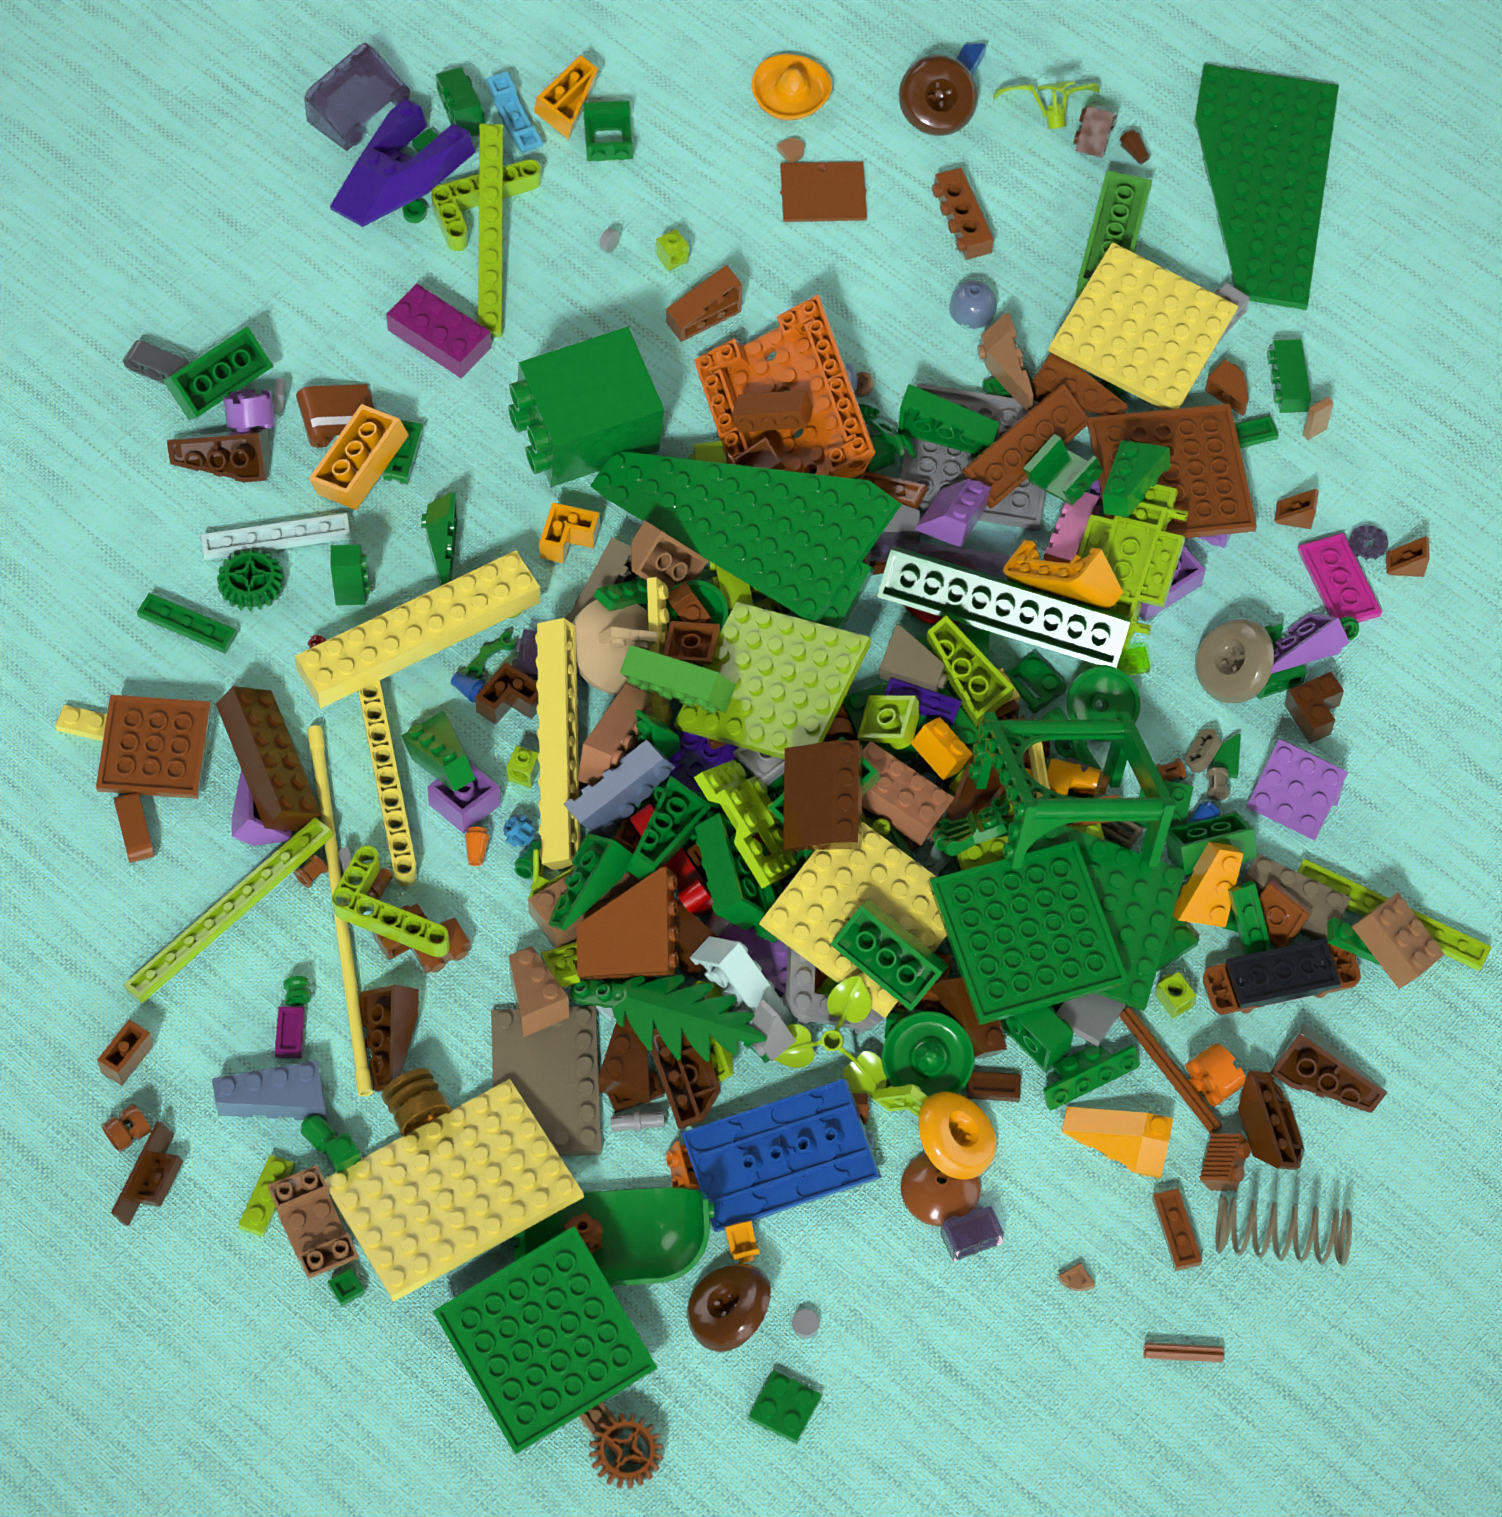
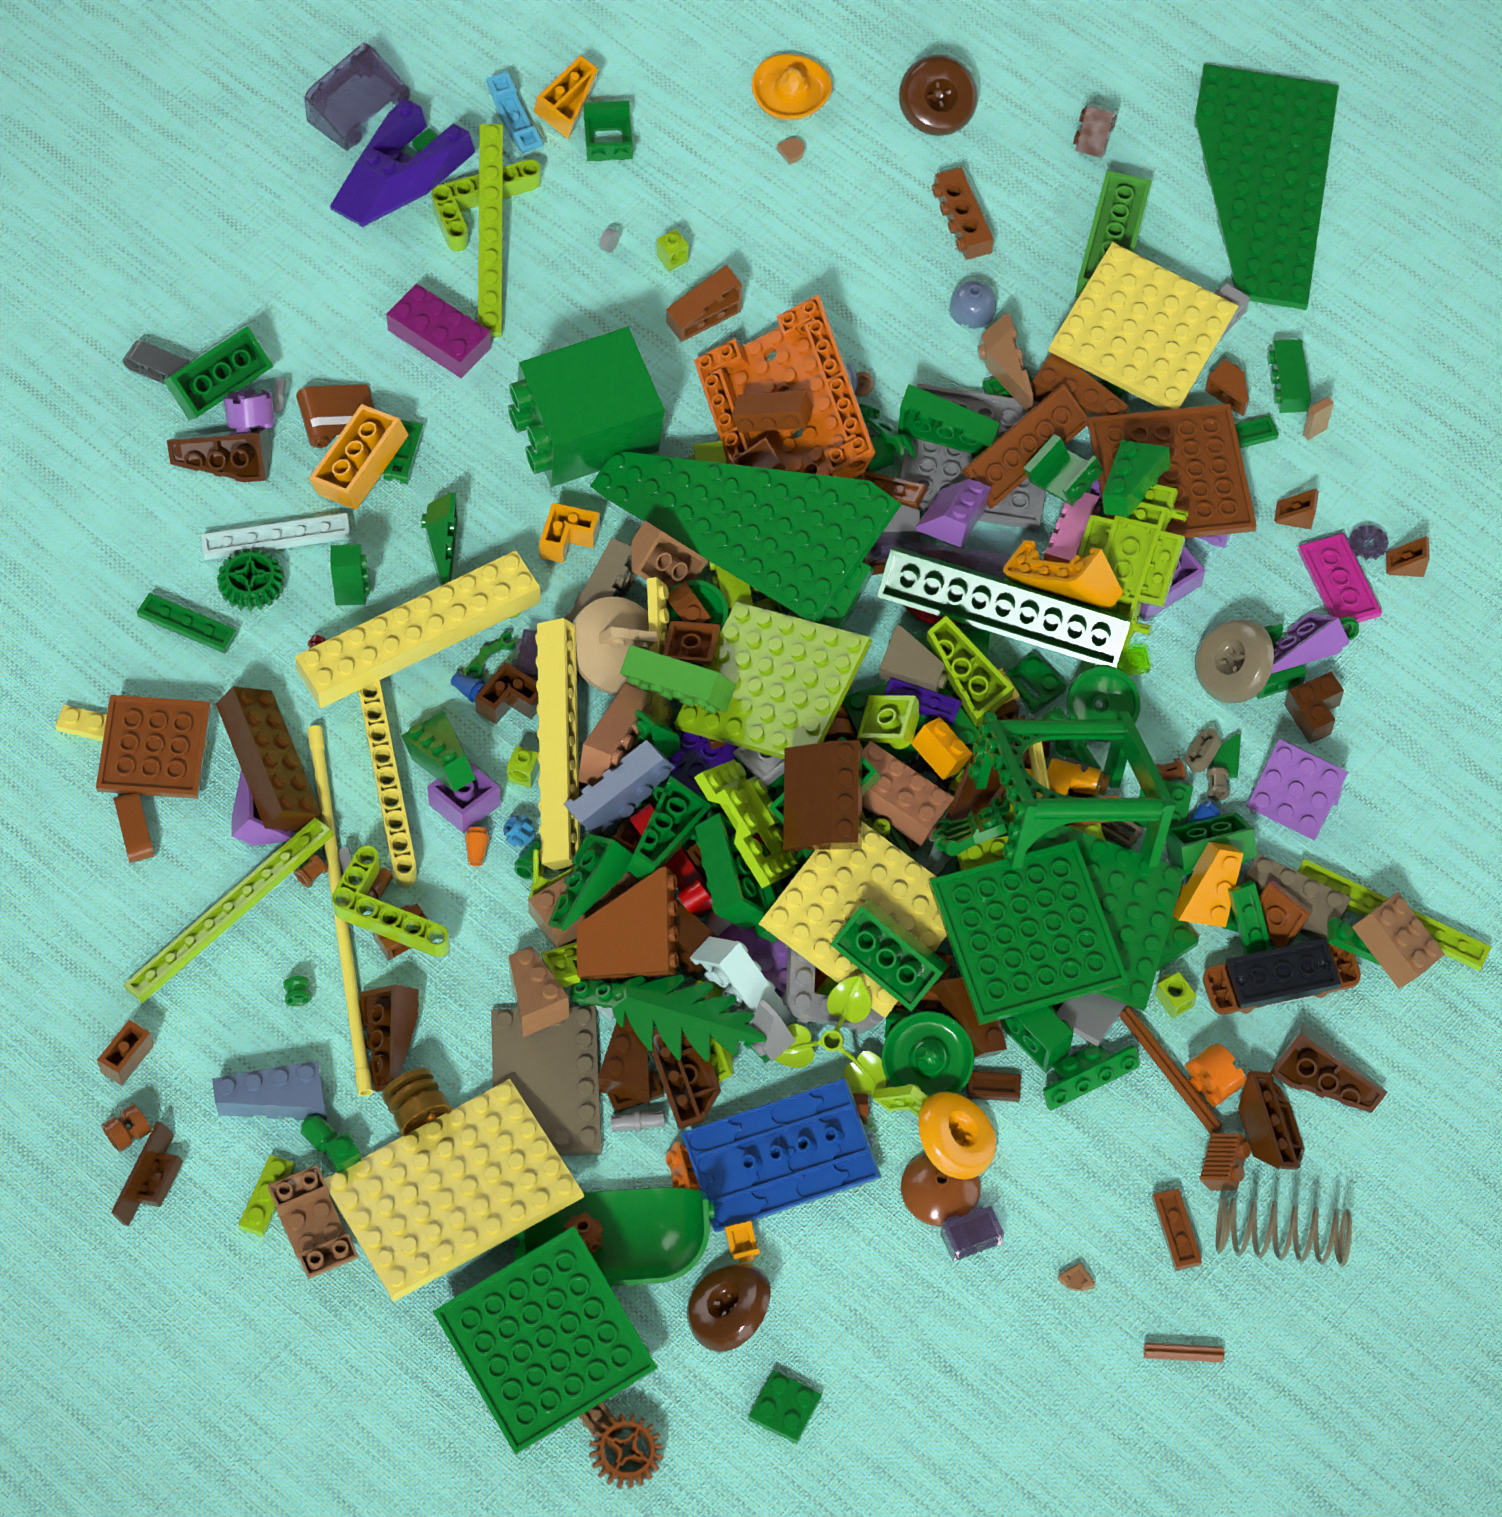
magenta tile [275,1006,305,1058] -> none
green plate [327,1268,365,1307] -> none
green tile [402,200,426,223] -> none
dark orange brick [410,918,471,973] -> none
green wedge [435,67,486,137] -> none
green plate [593,578,648,611] -> none
dark orange piece [780,162,867,222] -> none
light grey tile [792,1310,819,1339] -> none
blue slope [956,44,986,76] -> none
lime plant [993,81,1100,130] -> none
light orange wedge [1061,1107,1173,1179] -> none
reddish brown cone [1119,129,1150,165] -> none

